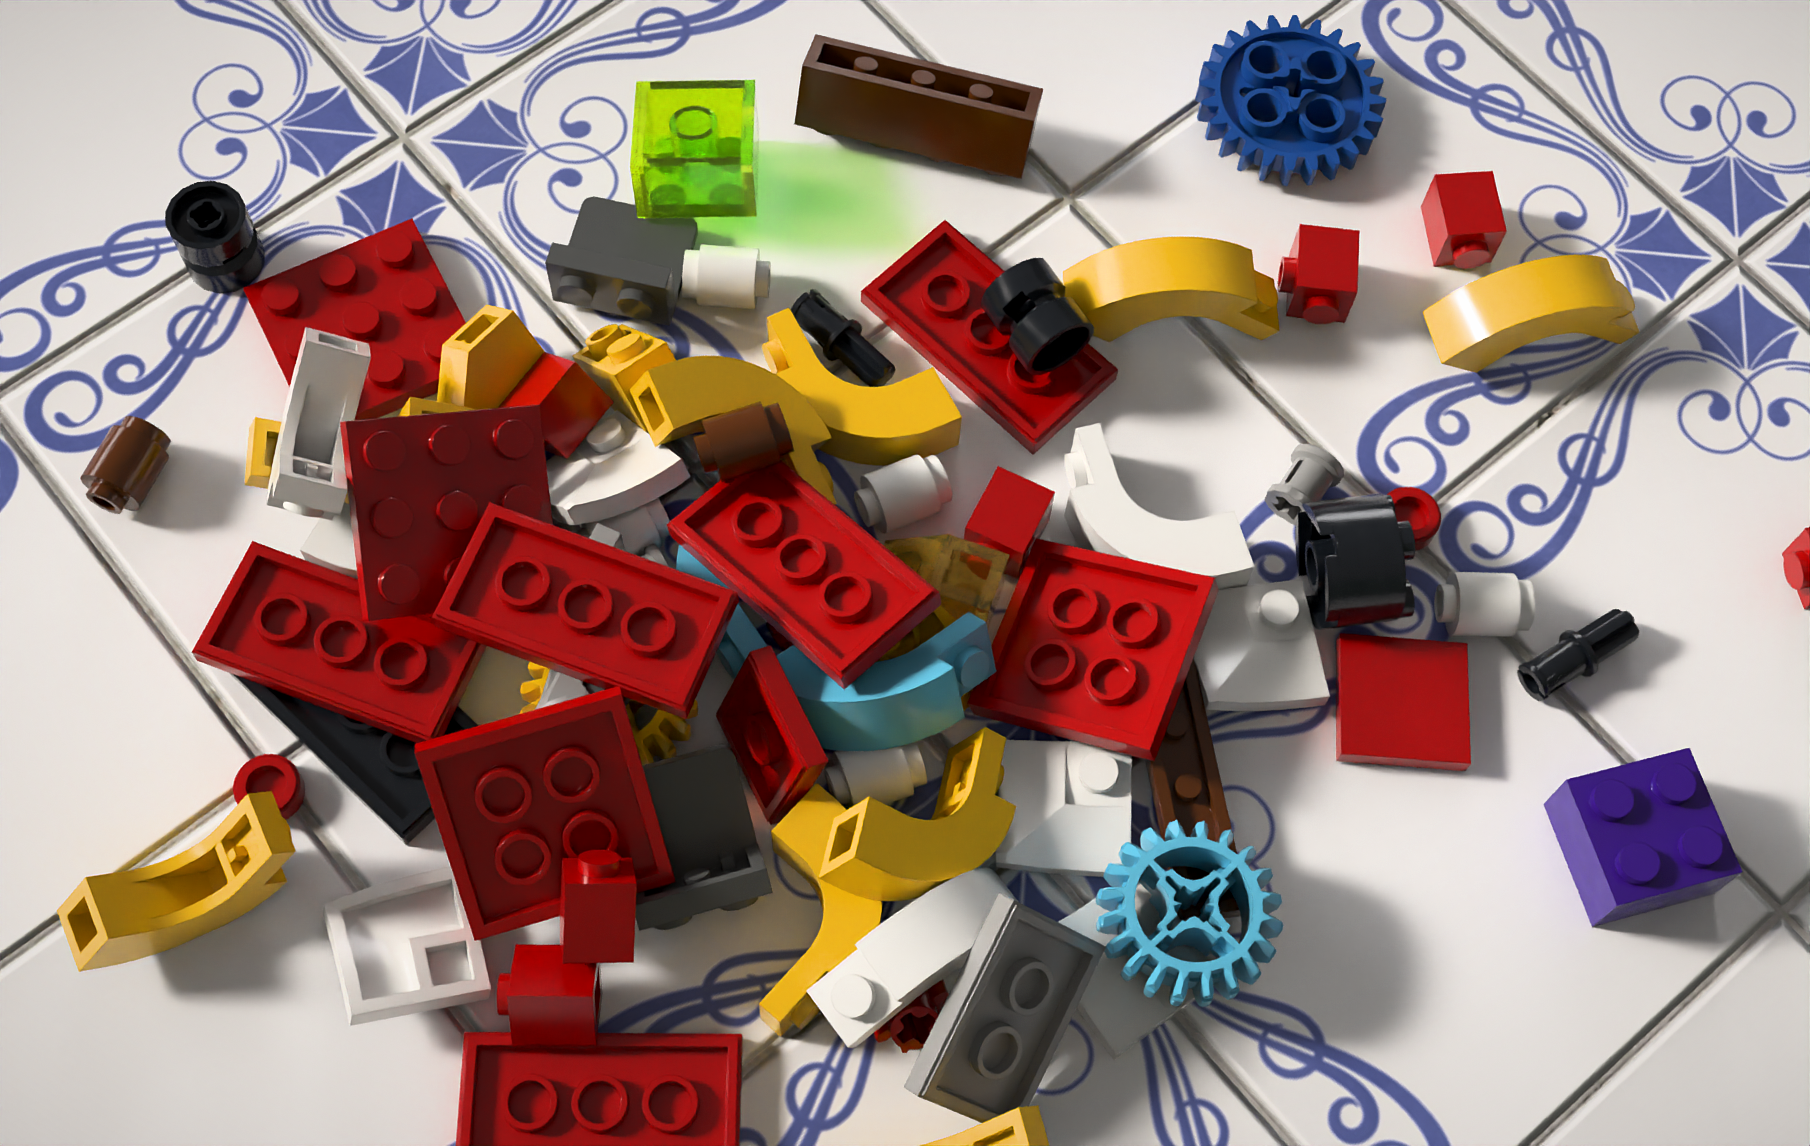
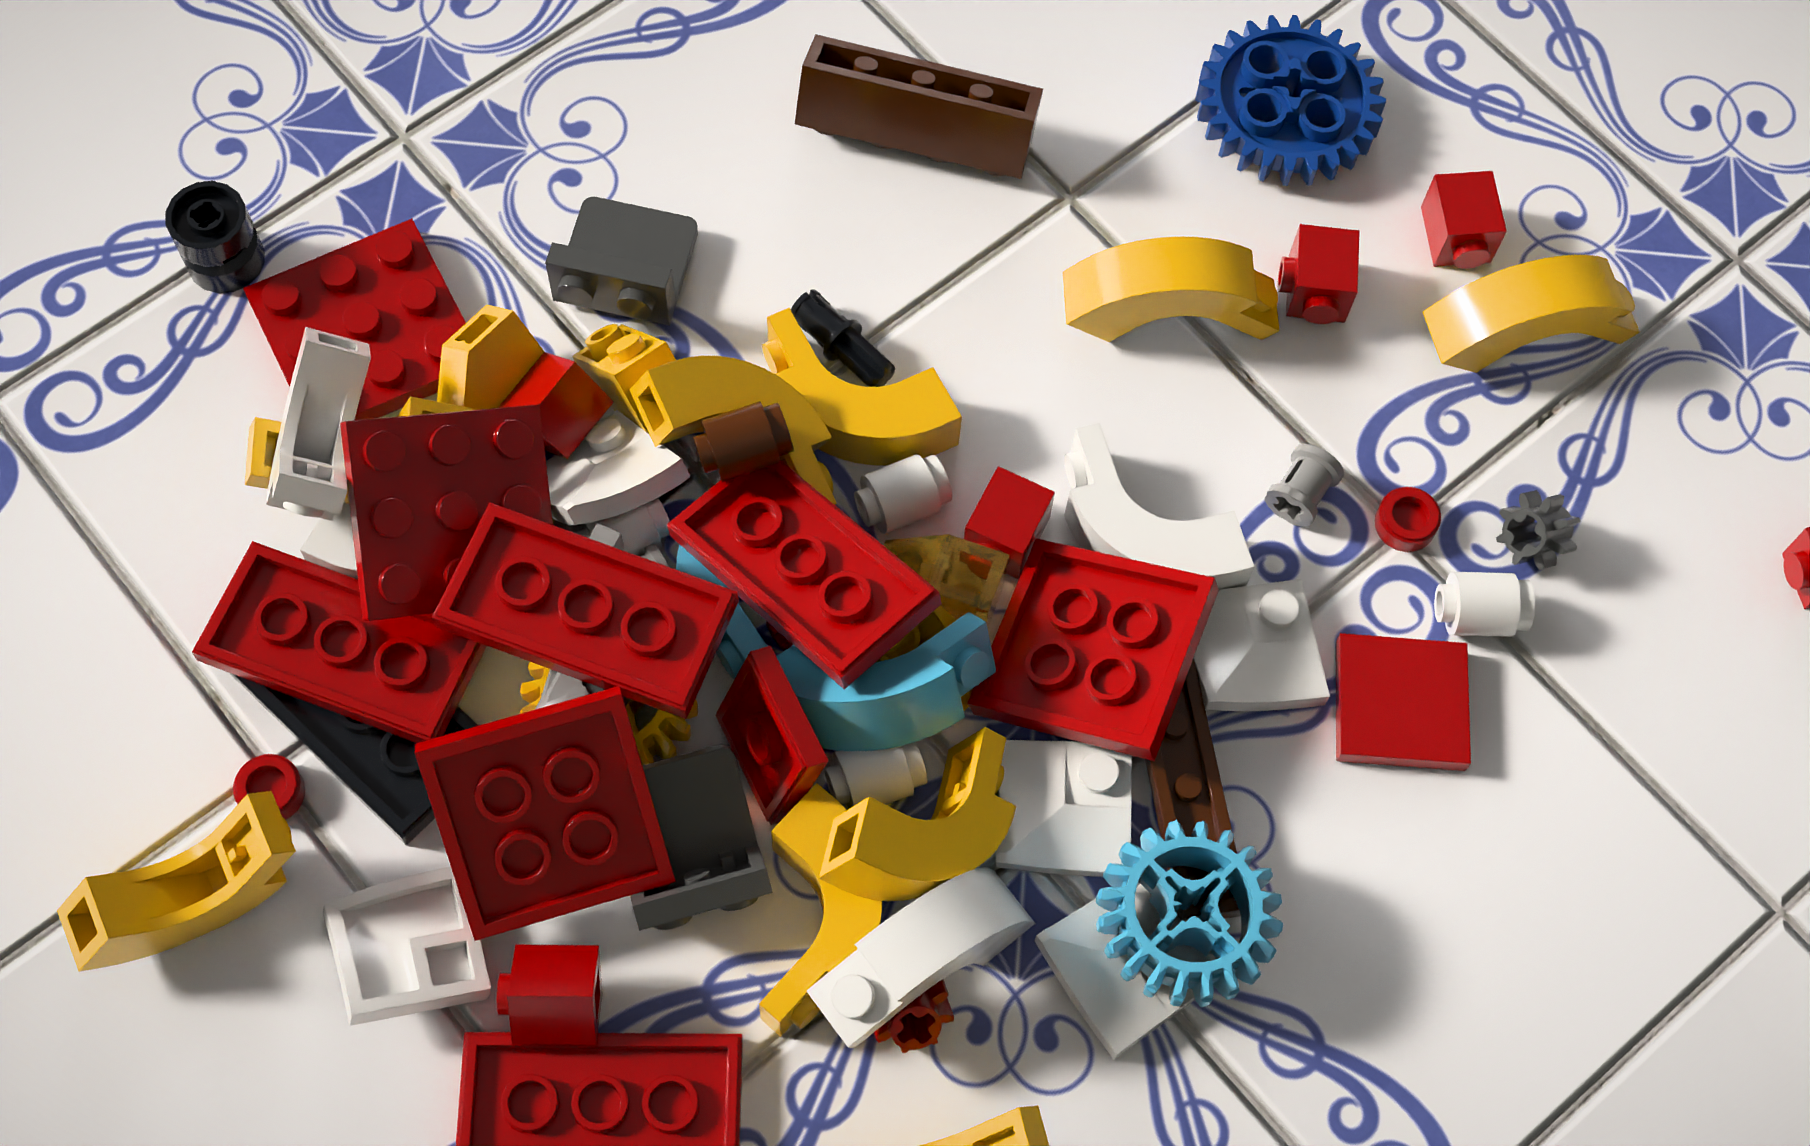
reddish brown brick [80,416,171,514] -> none
red brick [560,850,637,964] -> none
clear neon green brick [630,80,759,218] -> none
white brick [682,244,771,309] -> none
red tile [861,220,1118,455] -> none
light grey tile [904,893,1106,1123] -> none
black wheel [981,258,1094,375] -> none
black brick [1295,493,1415,630] -> none
black axle [1517,609,1640,701] -> none
dark purple brick [1543,747,1743,927] -> none
none -> dark grey gear [1496,490,1581,570]

